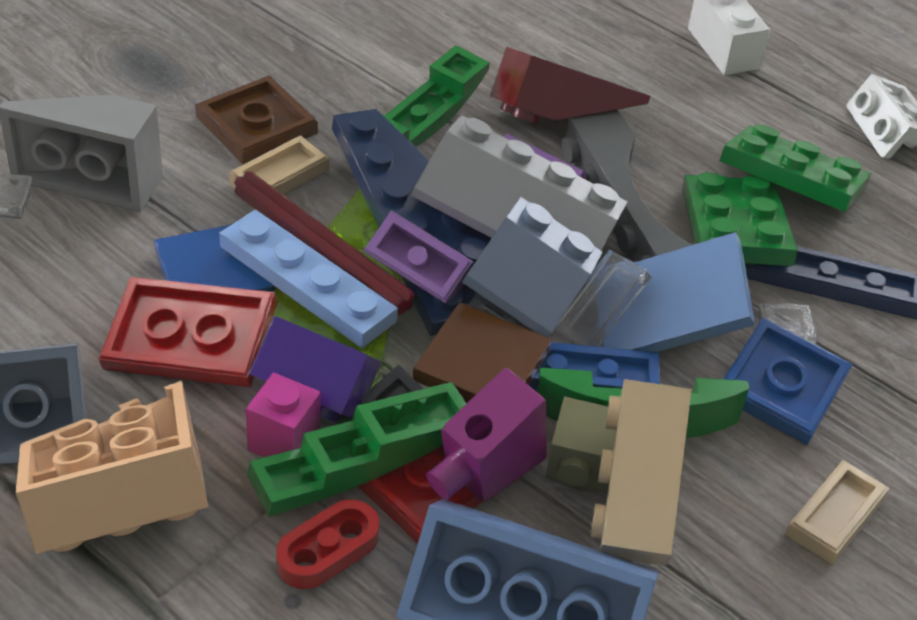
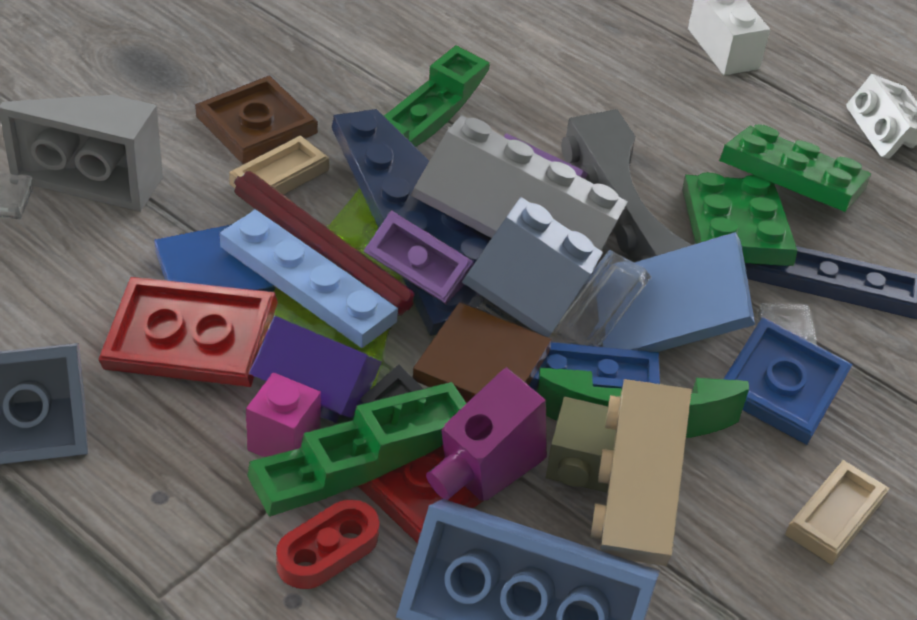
light nougat wedge [16,380,208,554] -> none
dark red slope [490,47,651,123] -> none

